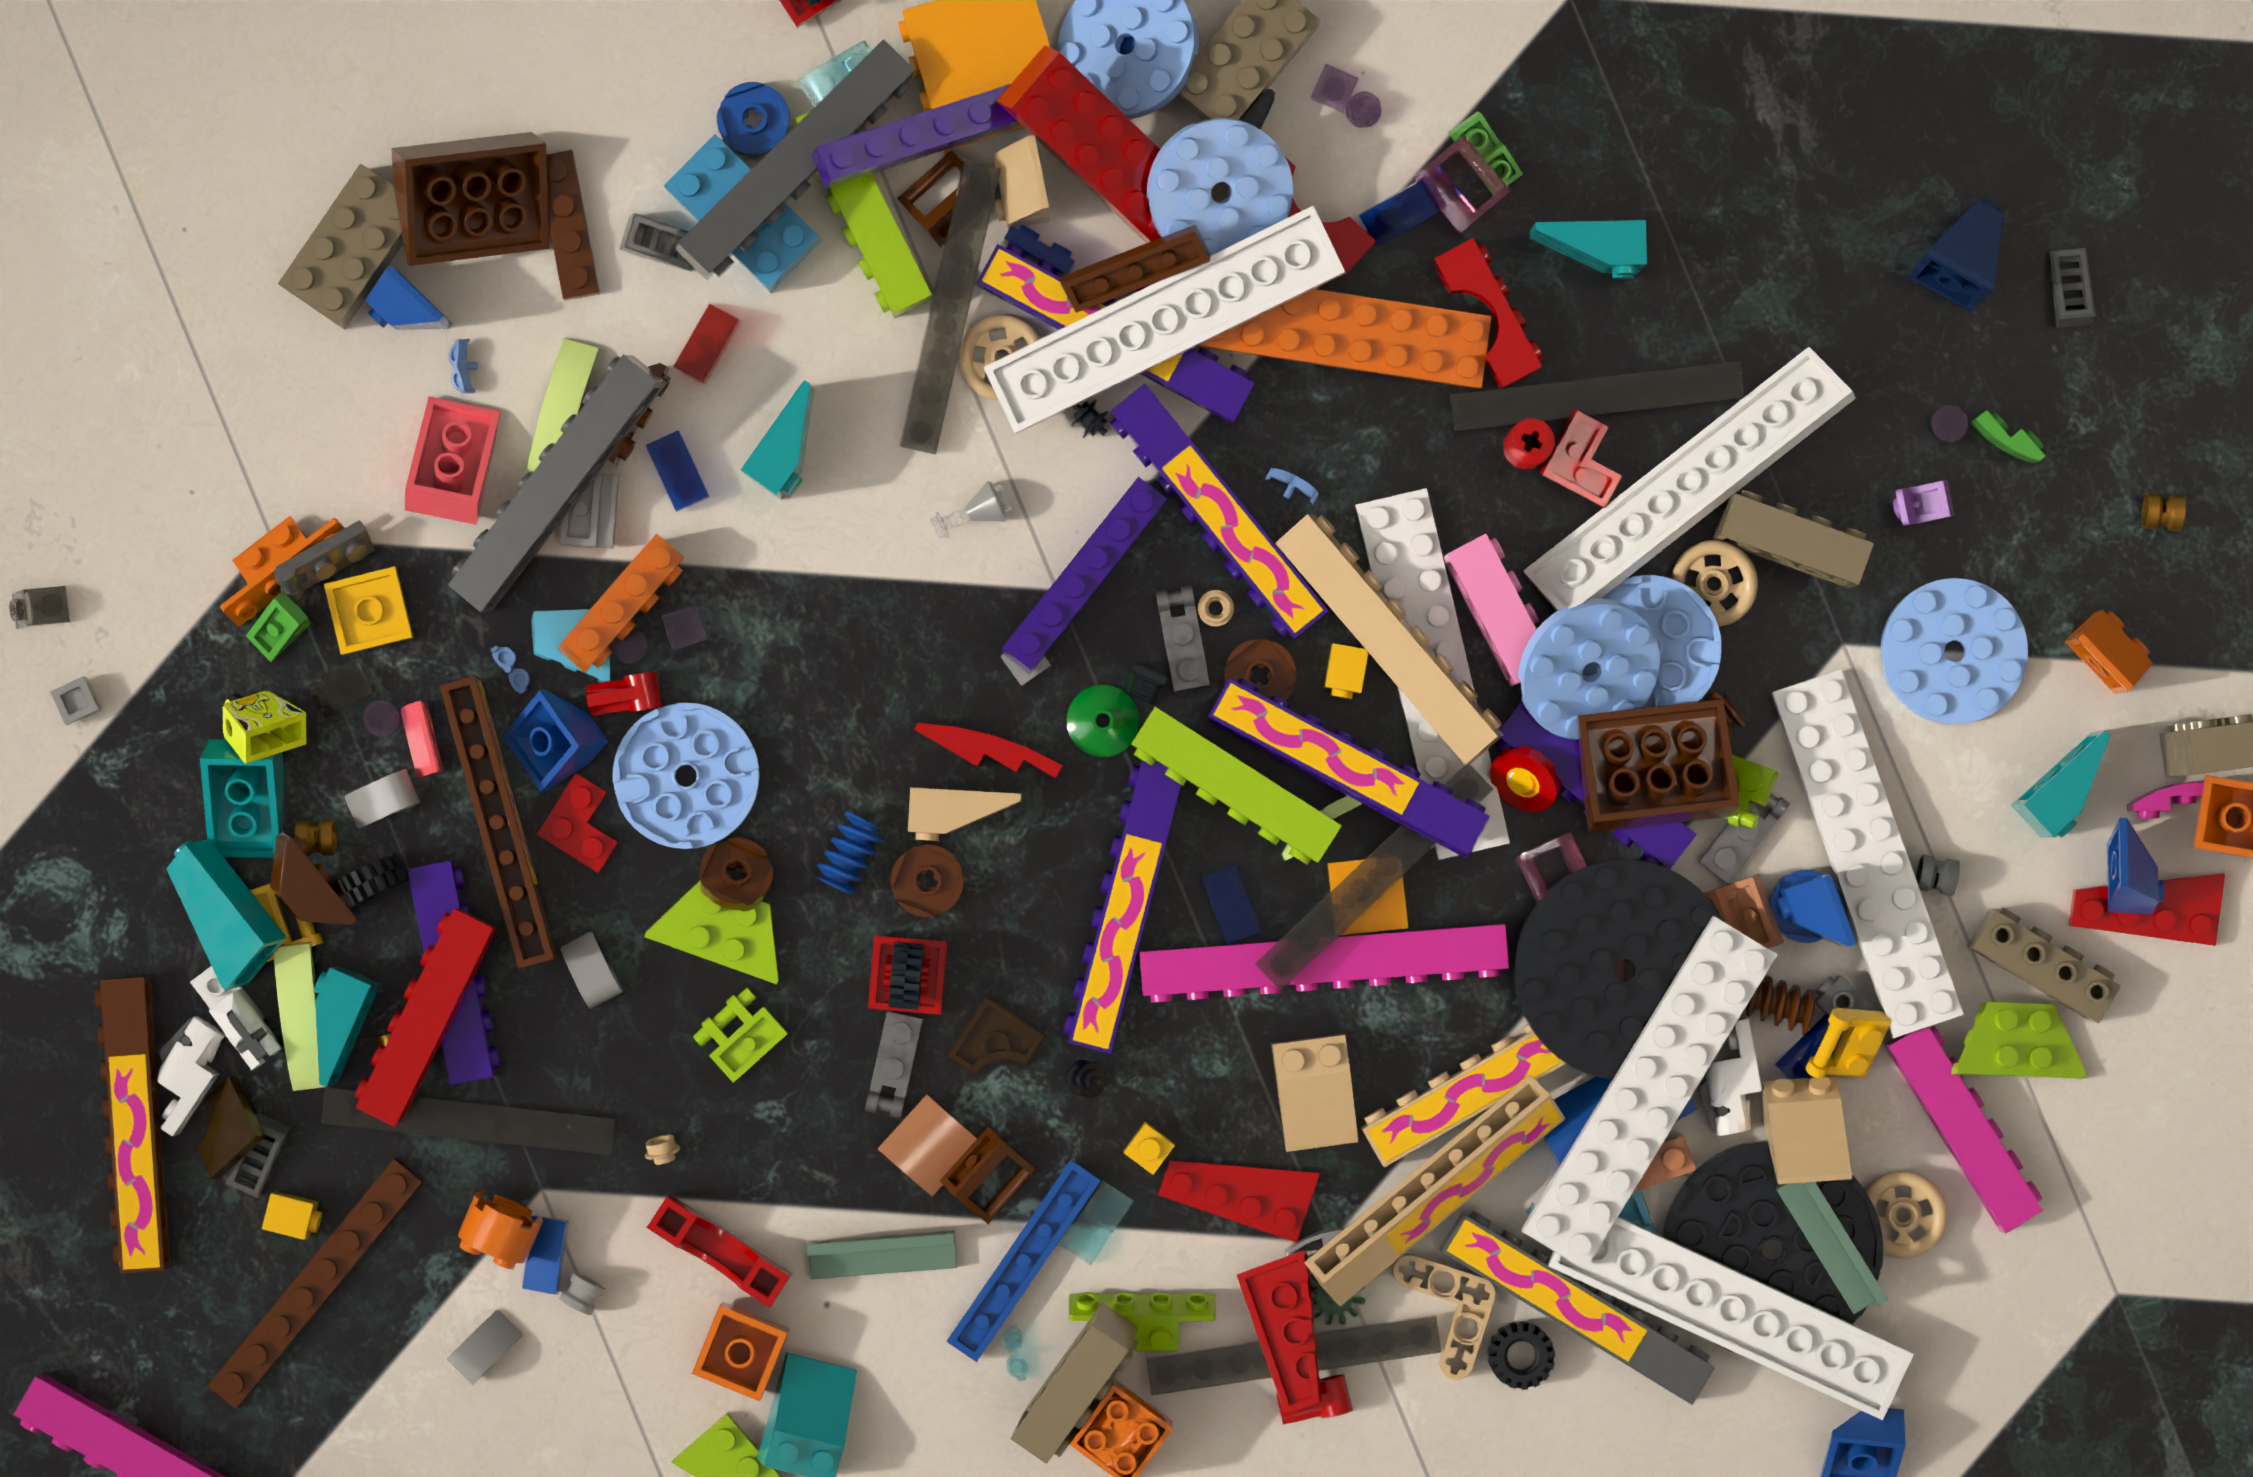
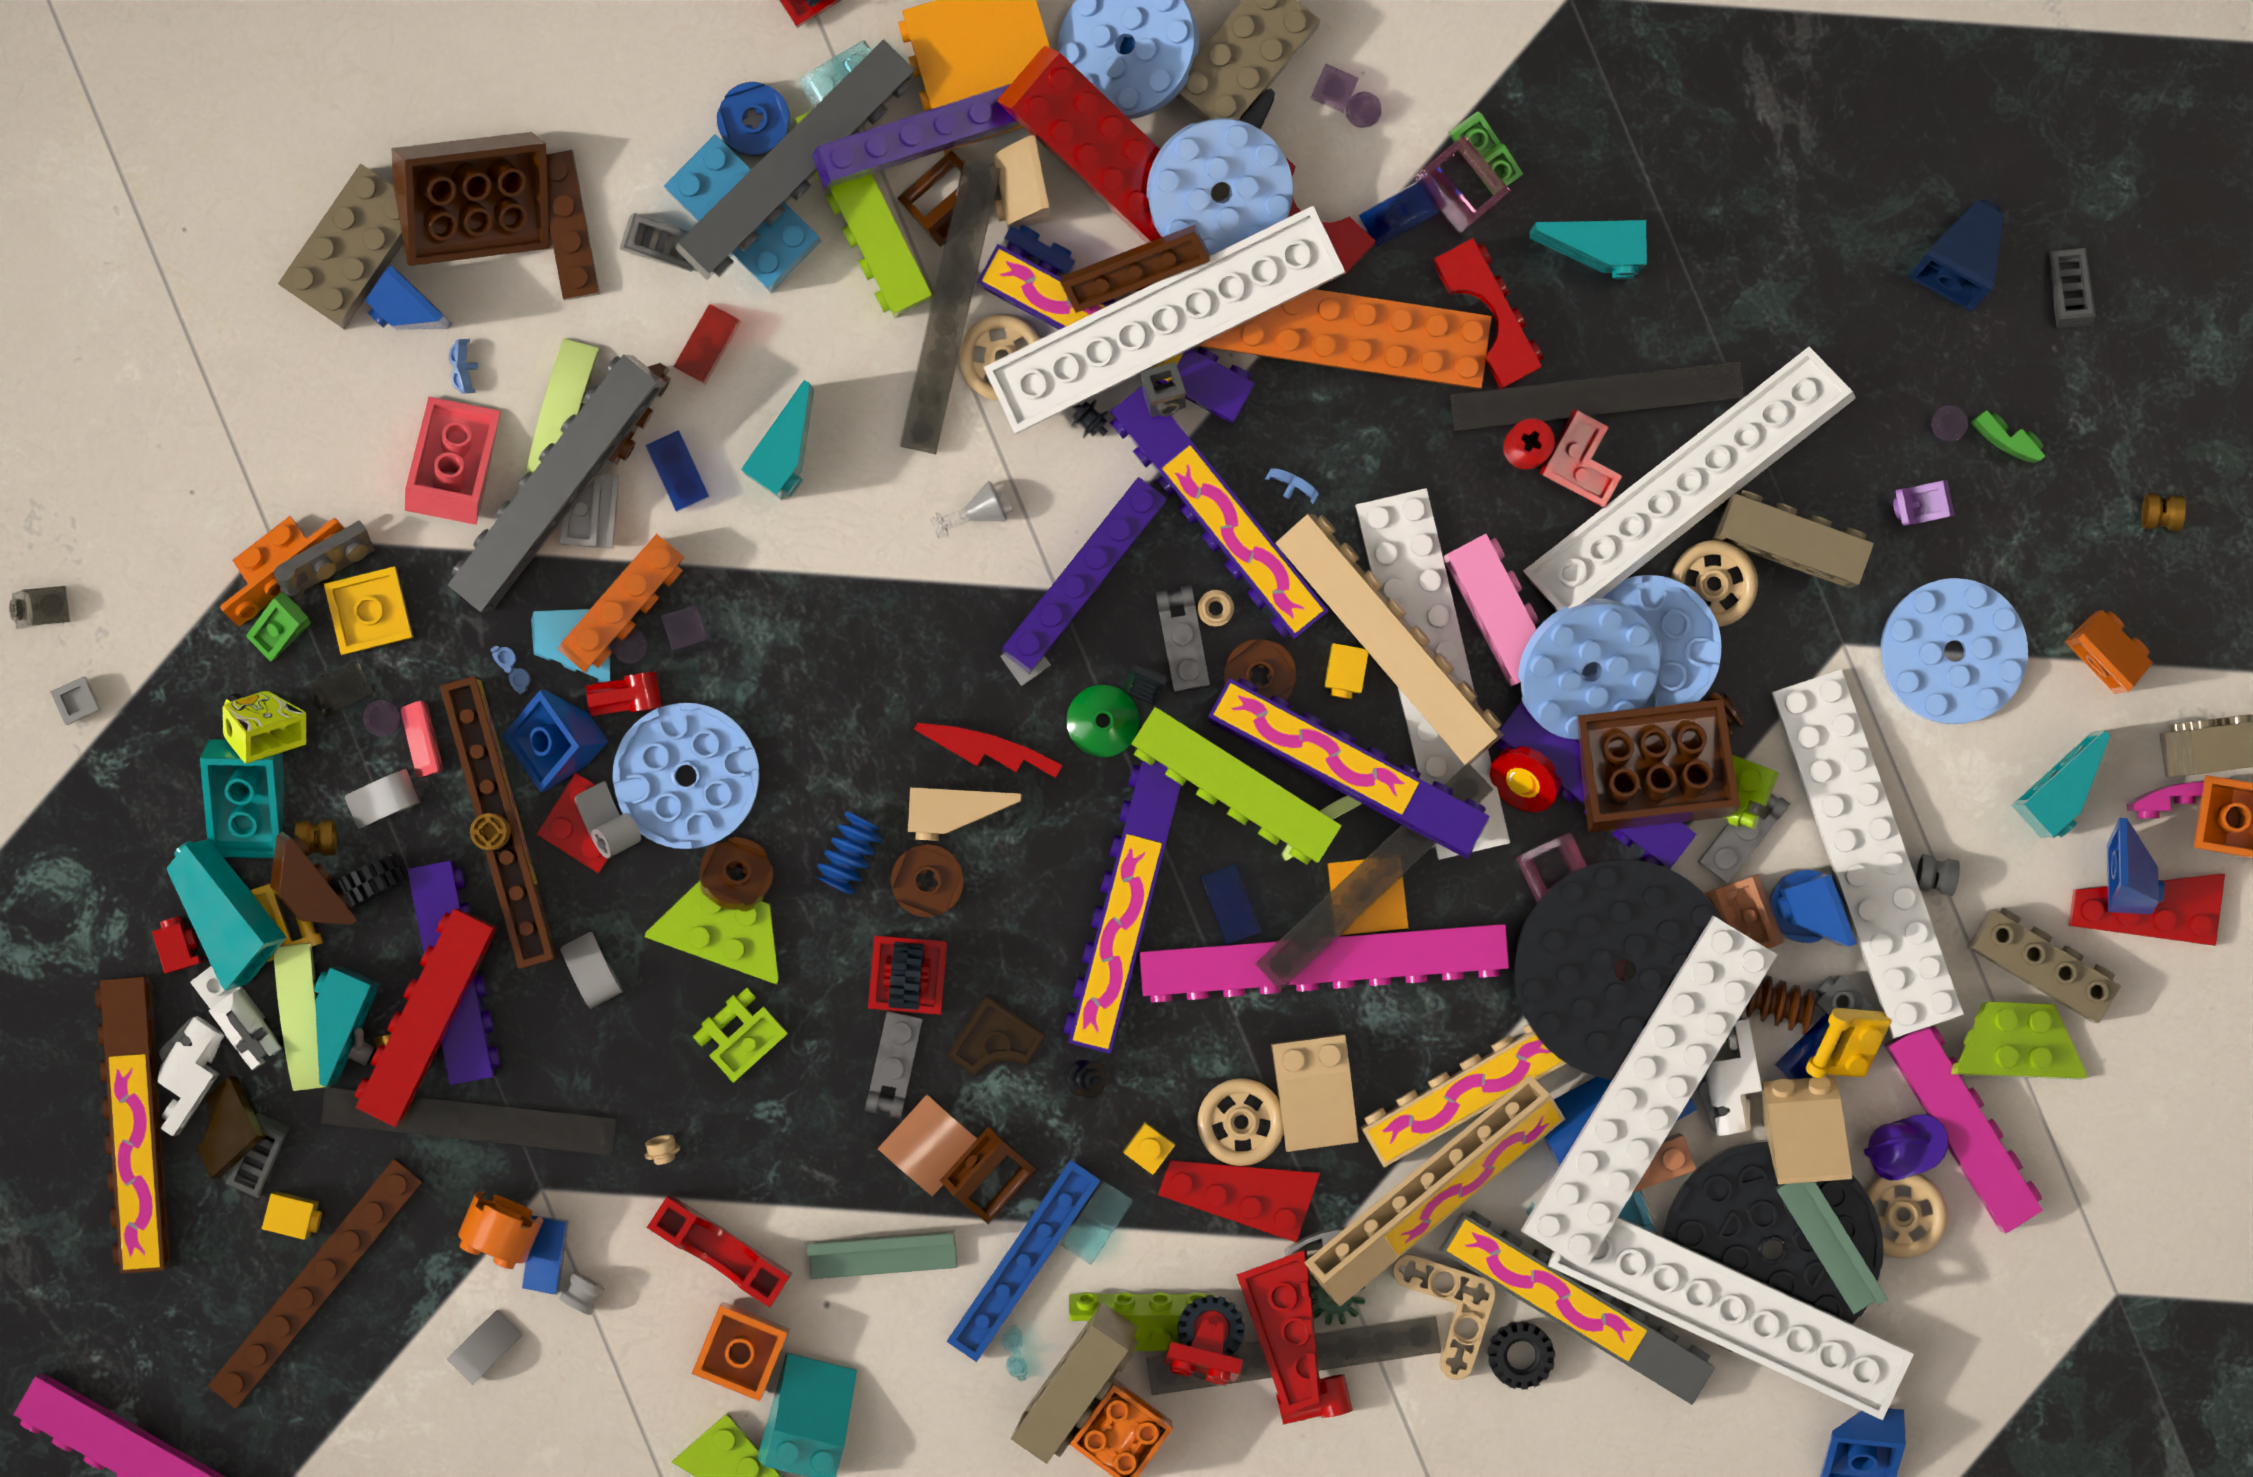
none -> red brick [152,916,206,974]
none -> light grey hand [347,1028,375,1066]
none -> pearl gold wheel [470,813,511,850]
none -> light grey panel [574,781,641,858]
none -> dark grey brick [1140,362,1186,418]
none -> plate [1163,1295,1245,1386]
none -> tan plate [1197,1078,1284,1166]
none -> dark purple piece [1864,1114,1948,1181]

